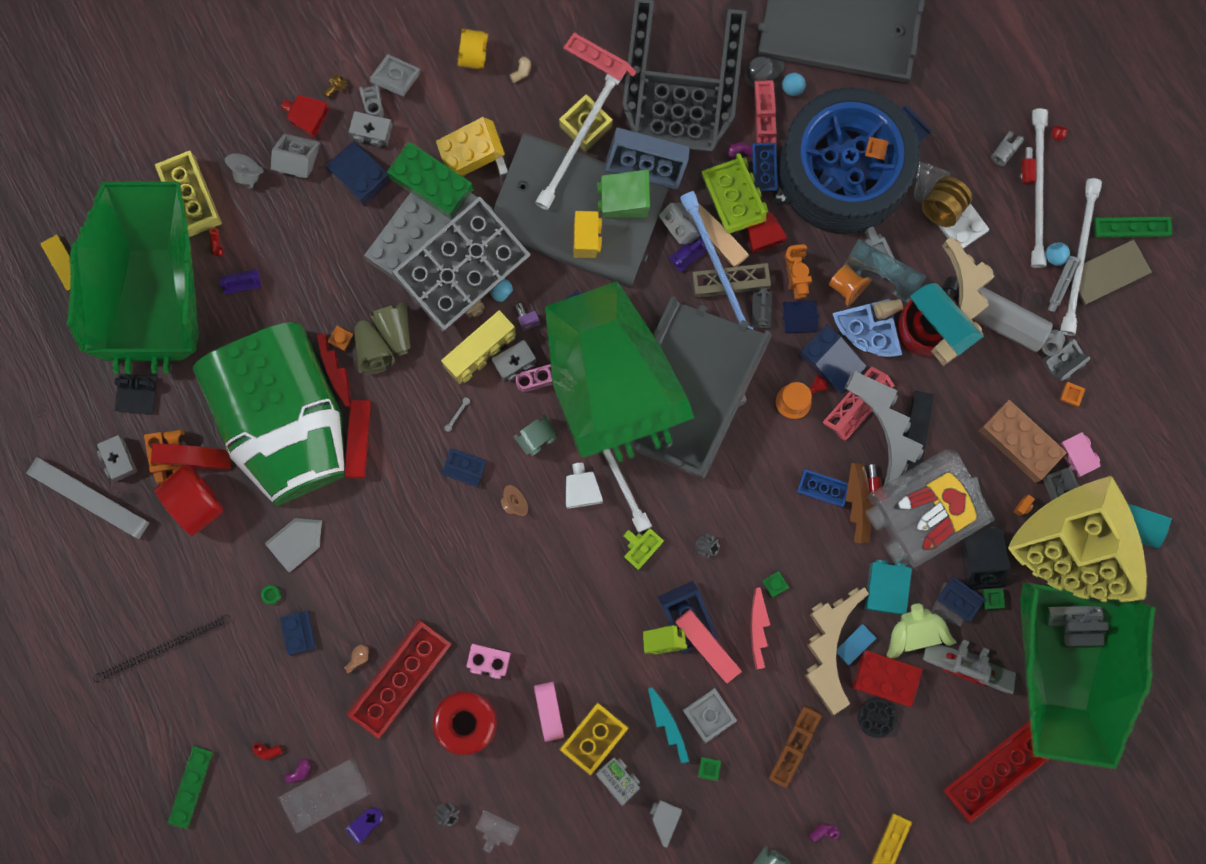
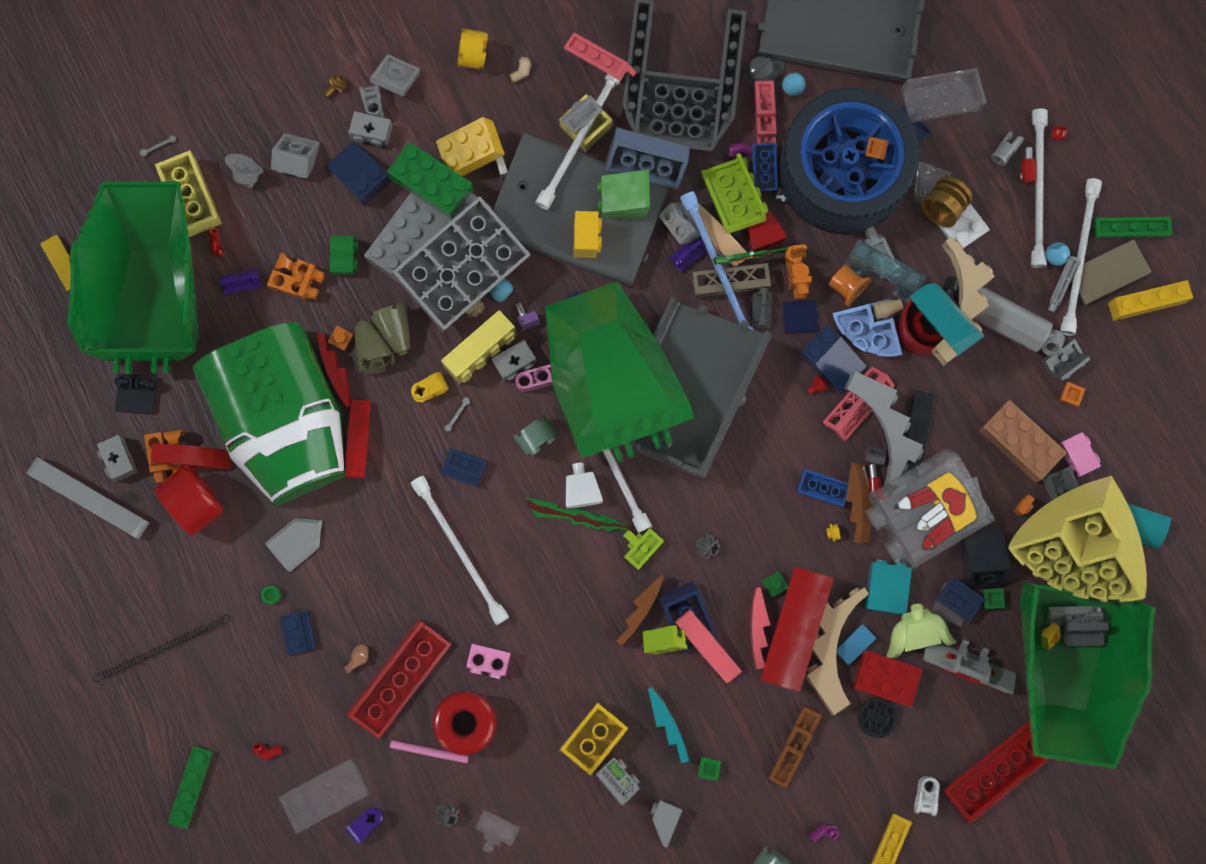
red torso [281,95,330,140] -> none
magenta arm [285,759,310,783] -> none
nougat piece [501,485,528,516] -> none
bright pink beam [534,682,564,742] -> none
light grey tile [682,688,737,743] -> none
orange piece [775,382,812,419] -> none
none -> light grey hinge [140,135,176,157]
none -> orange hips [267,252,325,301]
none -> green brick [330,235,359,275]
none -> bright pink bar [390,740,469,763]
none -> white hose [410,476,509,625]
none -> yellow piece [411,372,449,403]
none -> green sword [526,498,628,532]
none -> light grey tile [561,95,603,133]
none -> dark orange slope [616,575,664,646]
none -> green sword [713,247,808,265]
none -> red arch [760,567,834,692]
none -> yellow plate [826,523,840,542]
none -> dark grey plate [865,445,886,465]
none -> clear brick [901,68,987,123]
none -> white piece [914,776,939,816]
none -> yellow plate [1041,623,1060,651]
none -> yellow brick [1108,280,1193,321]

